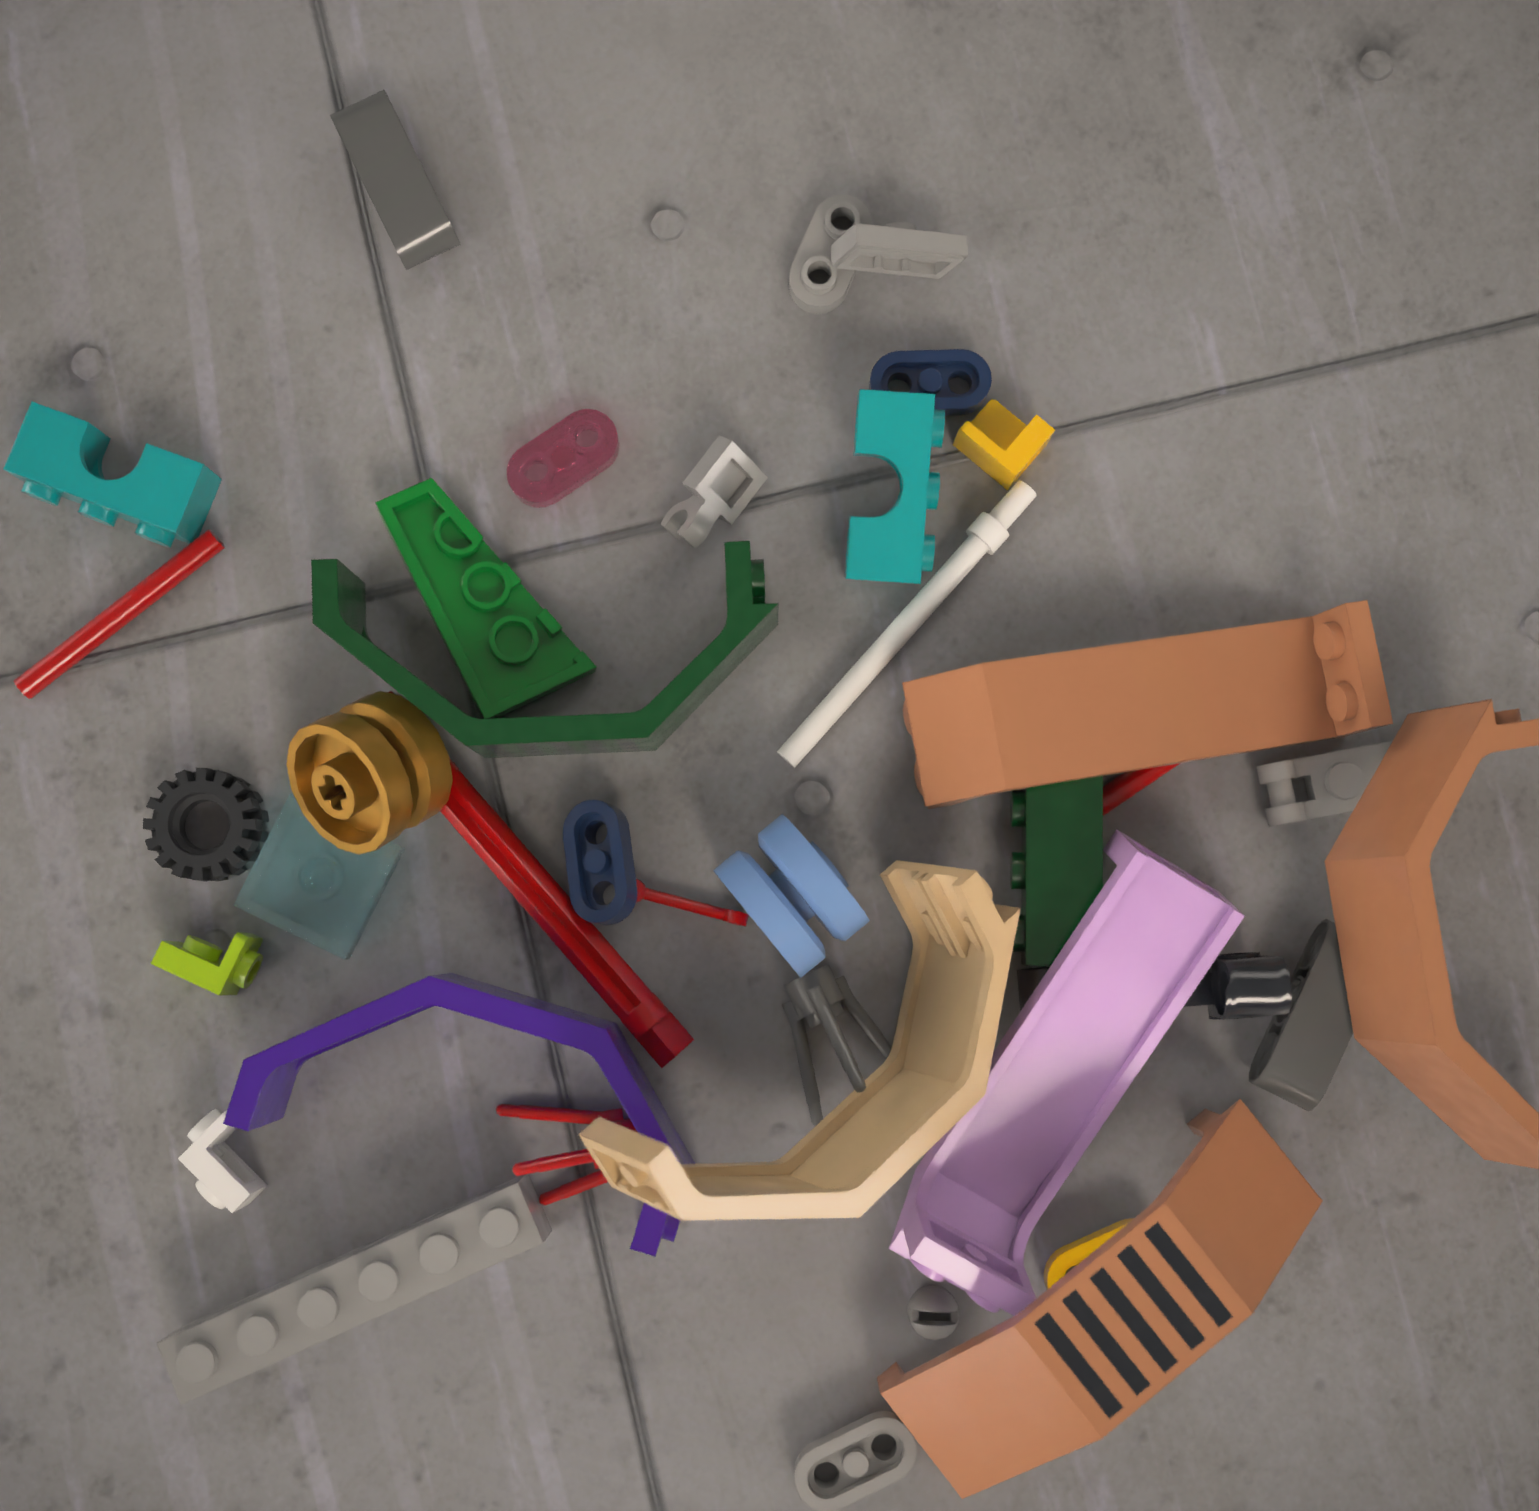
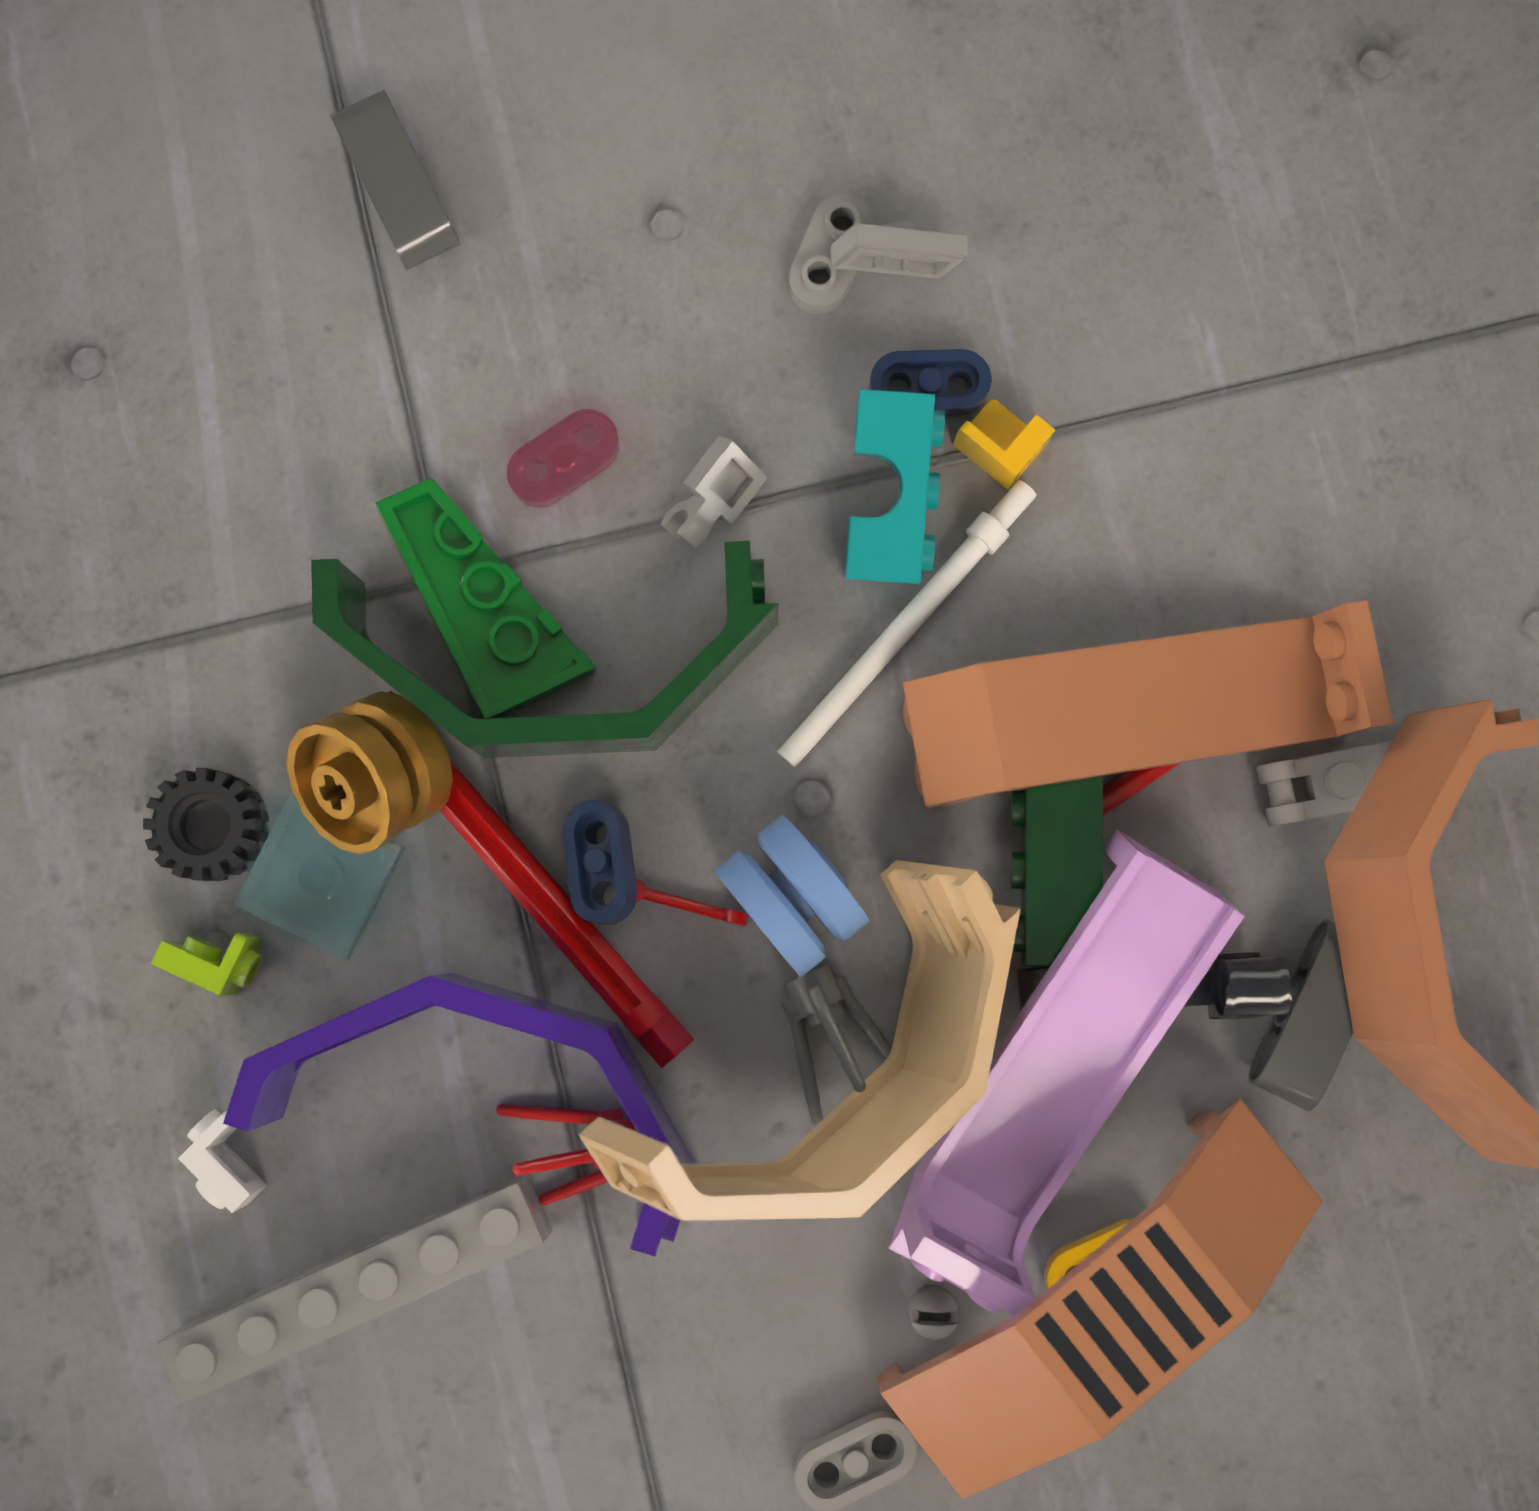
teal arch [3,401,222,548] -> none
red bar [14,529,225,699] -> none

